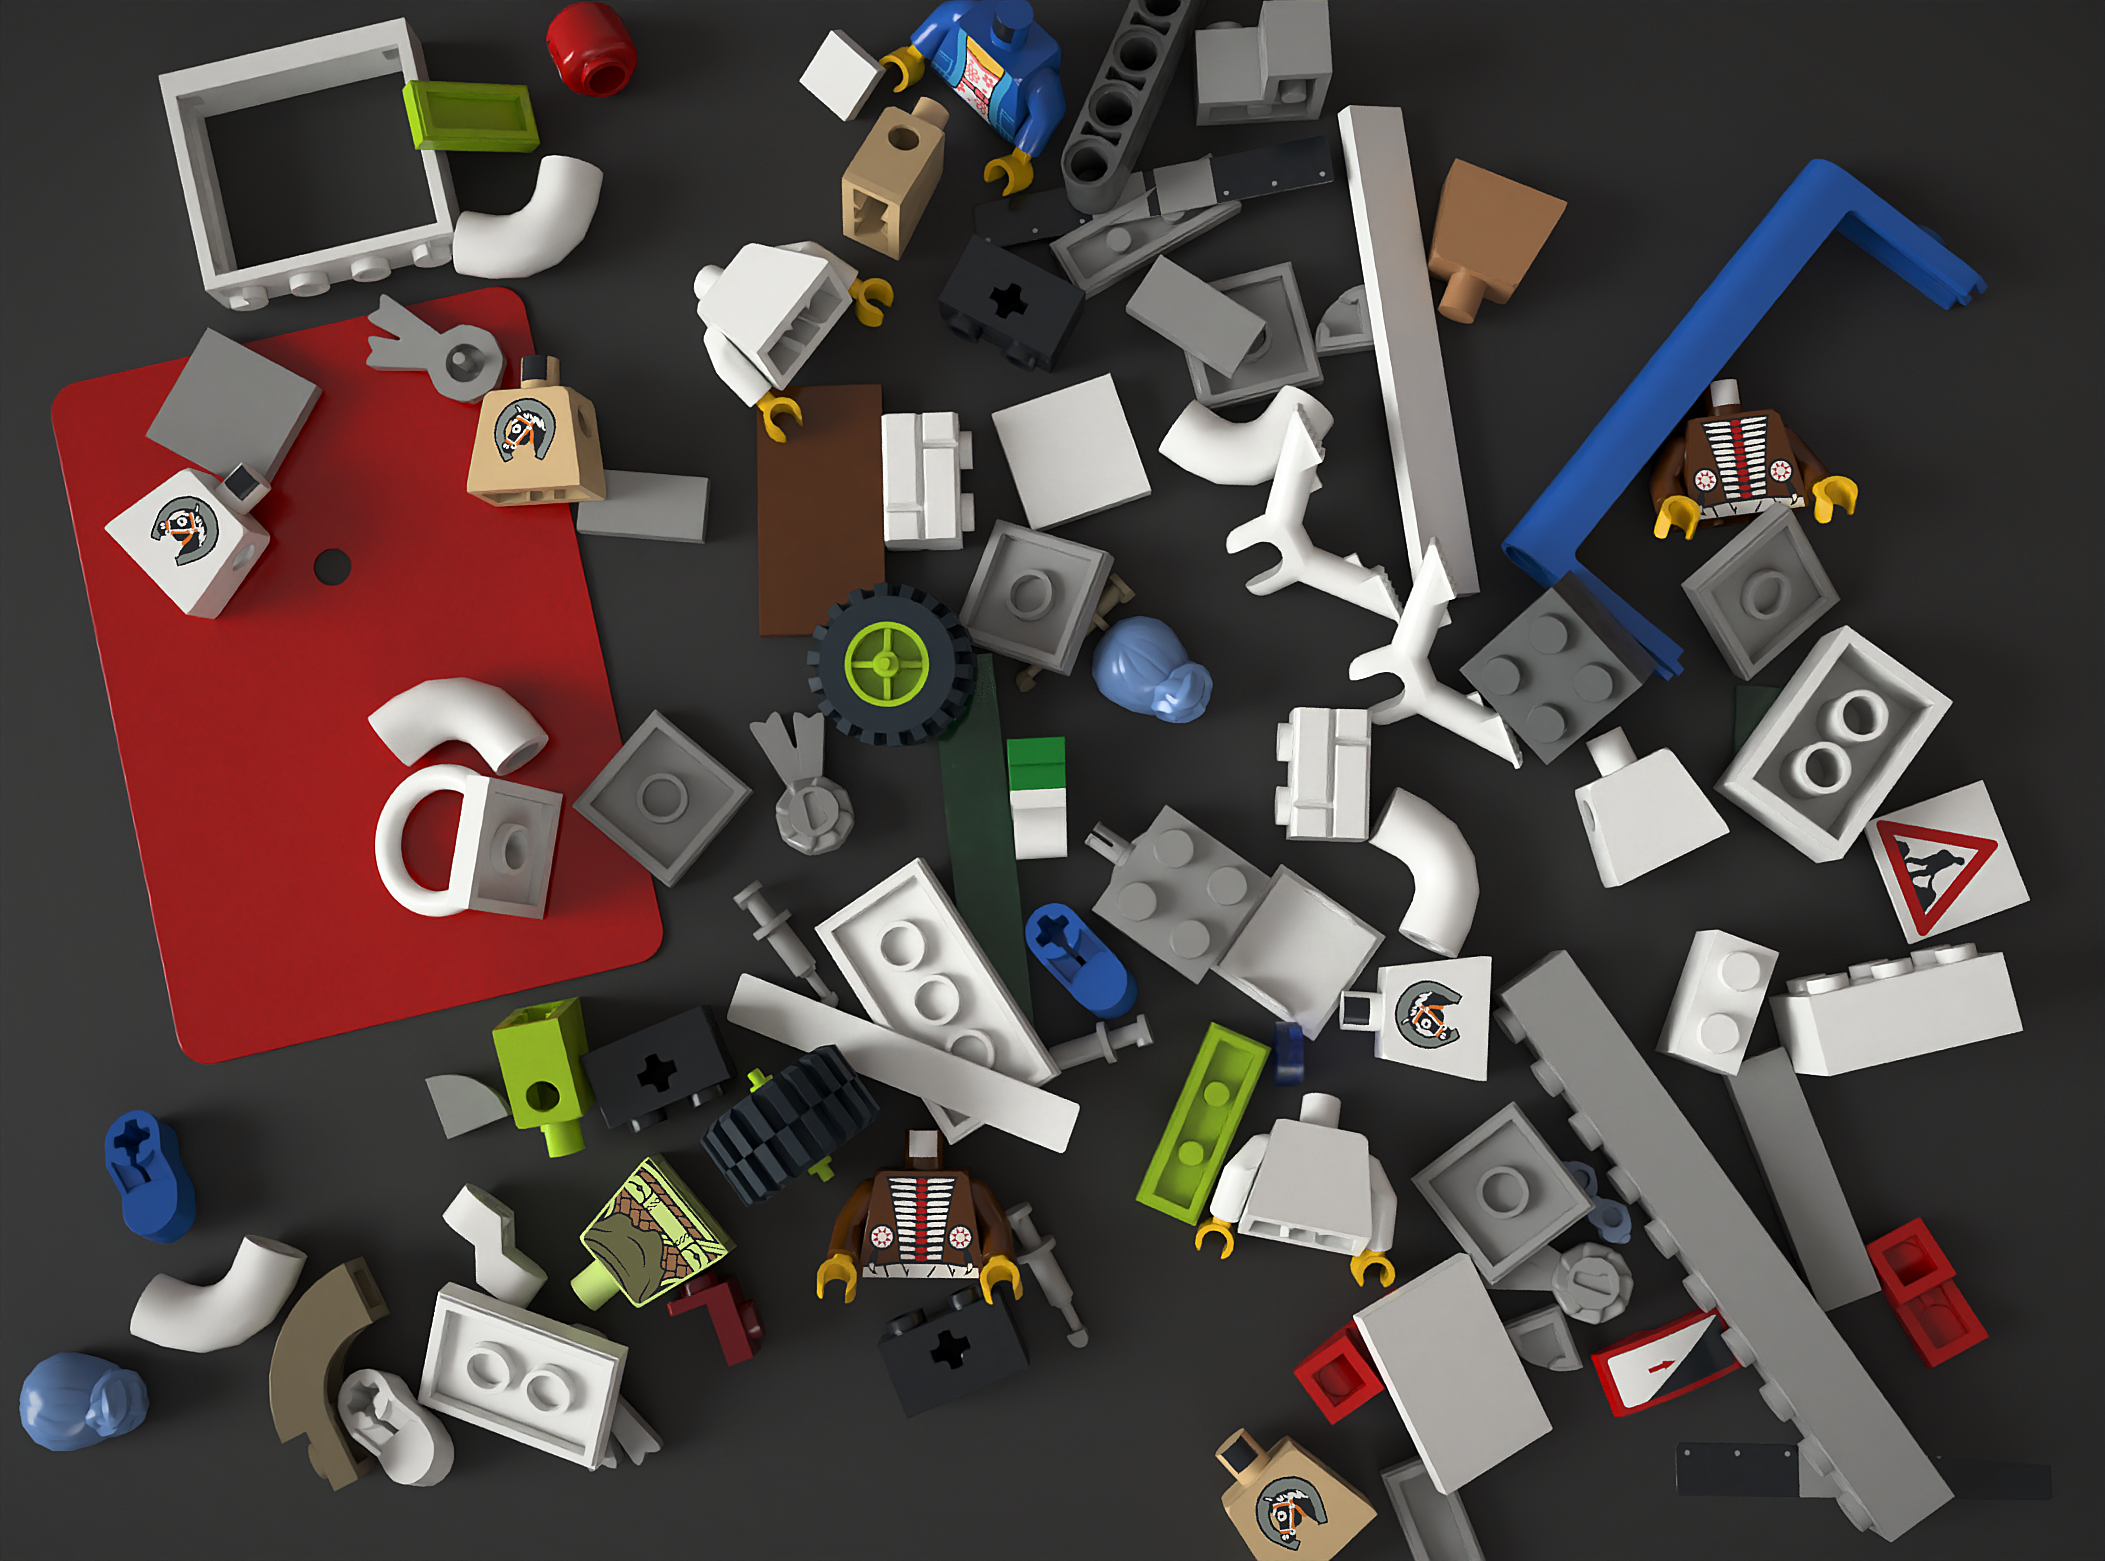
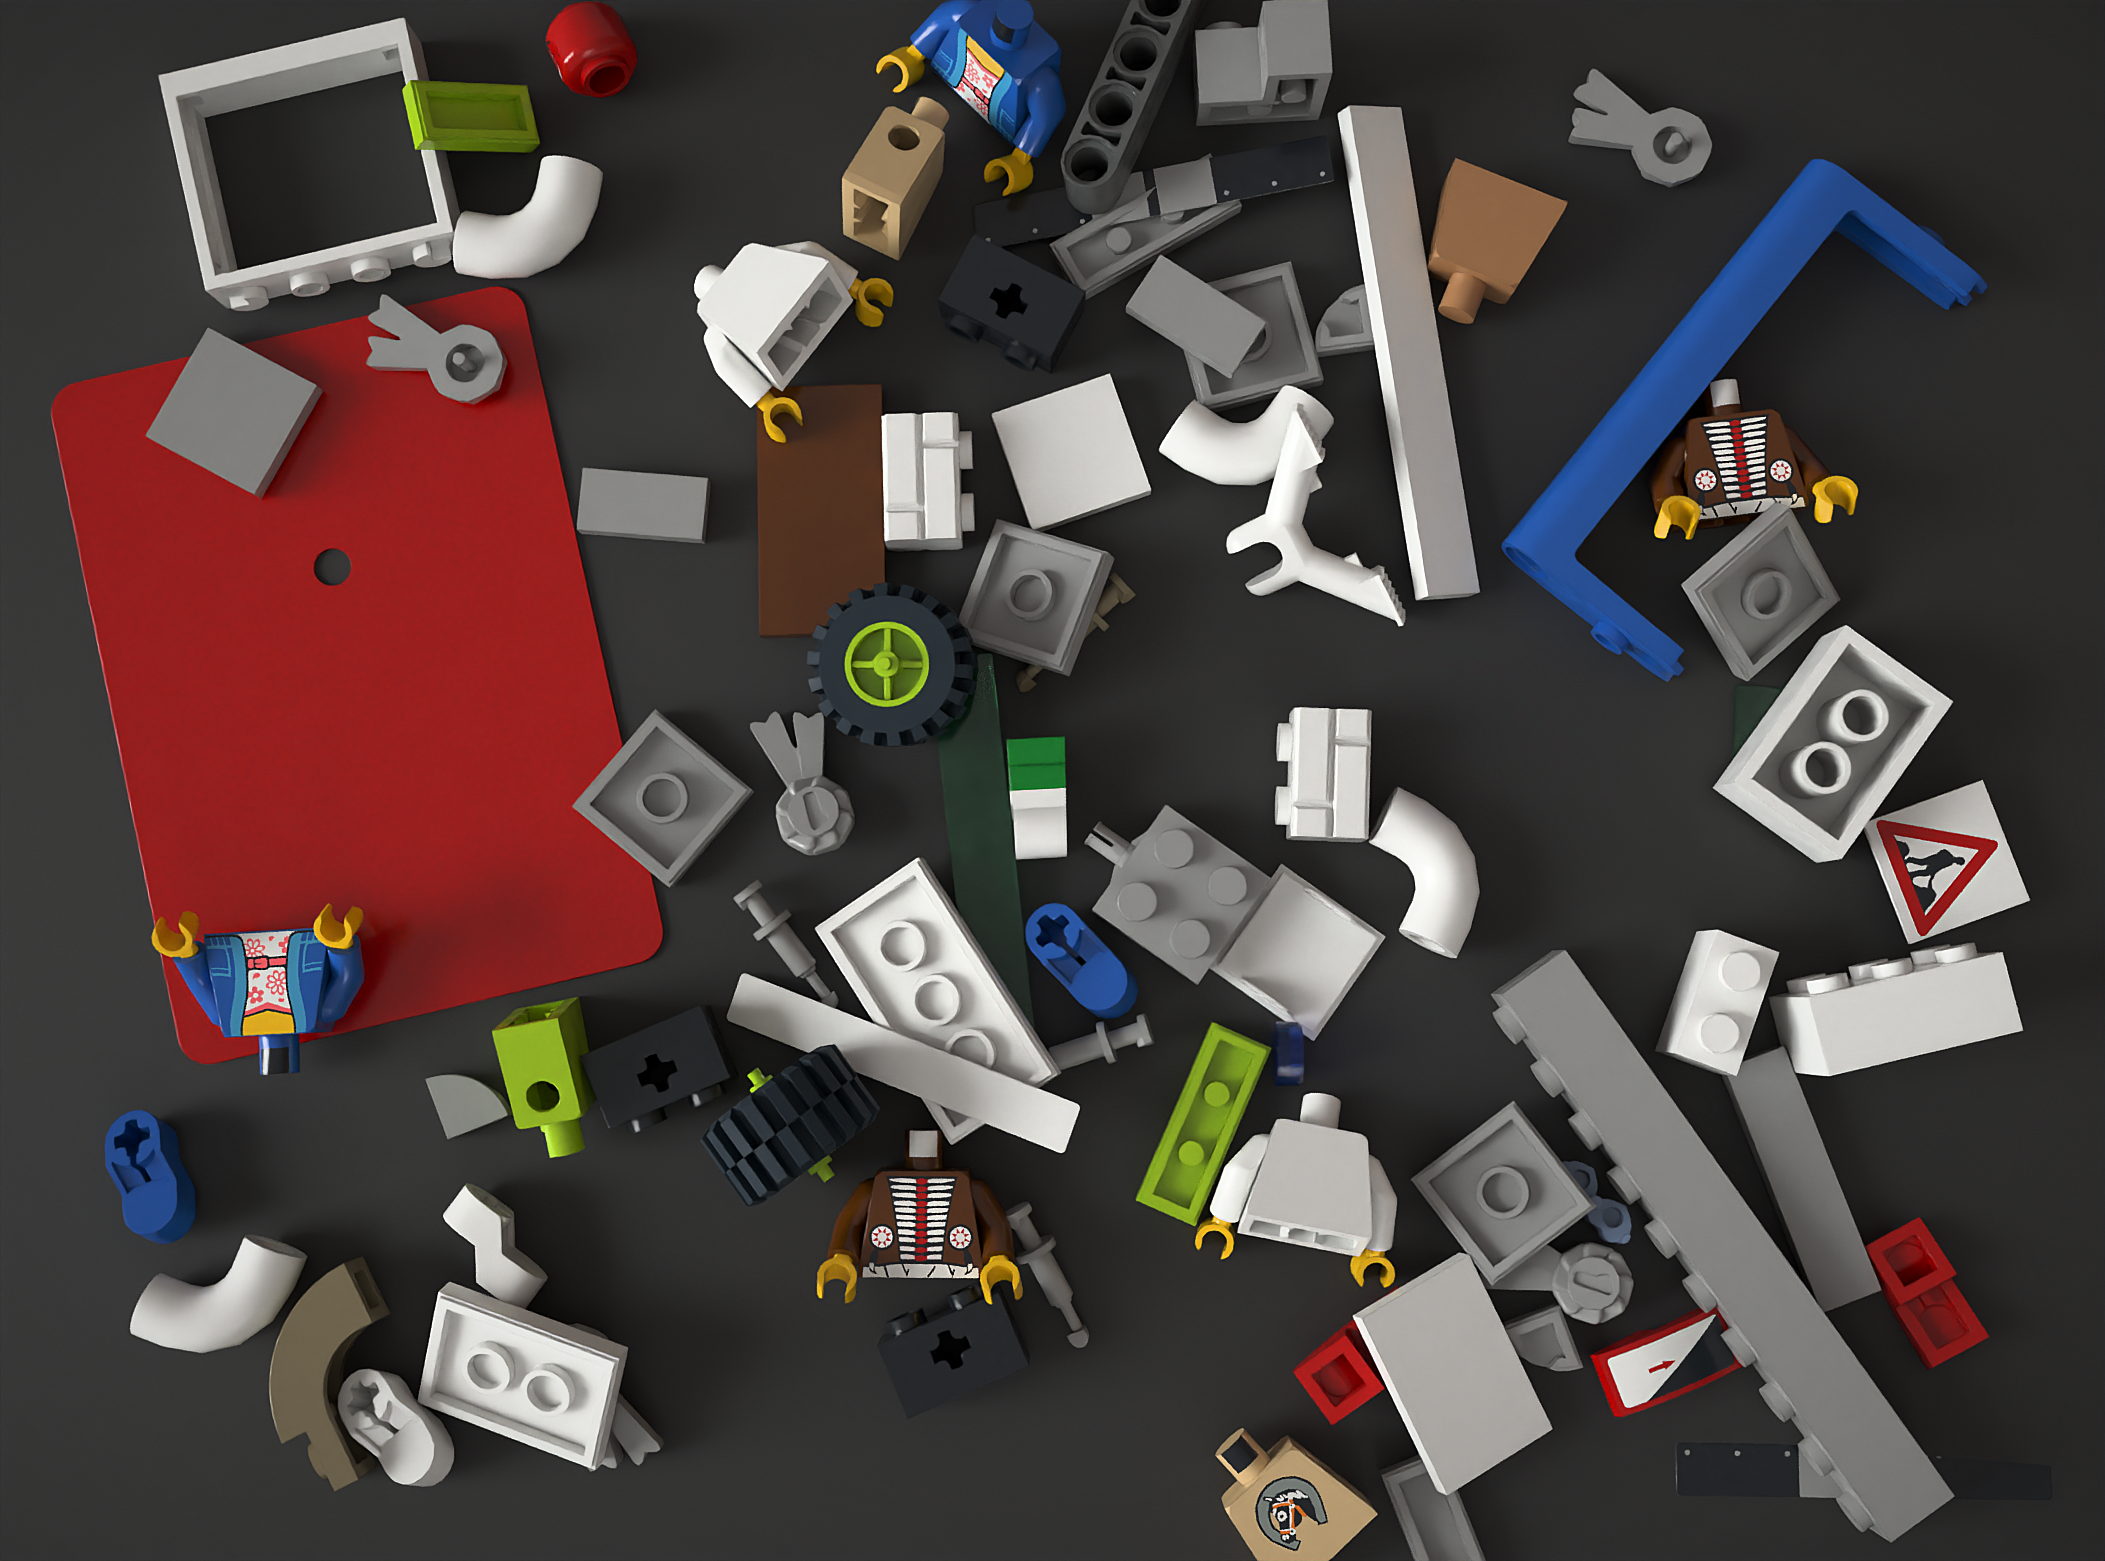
medium blue hair [19,1352,150,1451] -> none
white torso [105,462,272,619] -> none
white cylinder [368,677,549,776] -> none
white tile [375,764,563,920] -> none
tan torso [467,355,606,507] -> none
torso [571,1152,737,1311] -> none
dark red bracket [666,1270,766,1367] -> none
white tile [799,29,886,121] -> none
medium blue hair [1092,616,1213,723] -> none
white torso [1339,956,1492,1081] -> none
white piece [1349,537,1523,769] -> none
dark grey brick [1459,570,1659,765] -> none
white torso [1575,726,1730,888] -> none
none -> torso [151,903,365,1075]
none -> light grey piece [1568,68,1712,188]

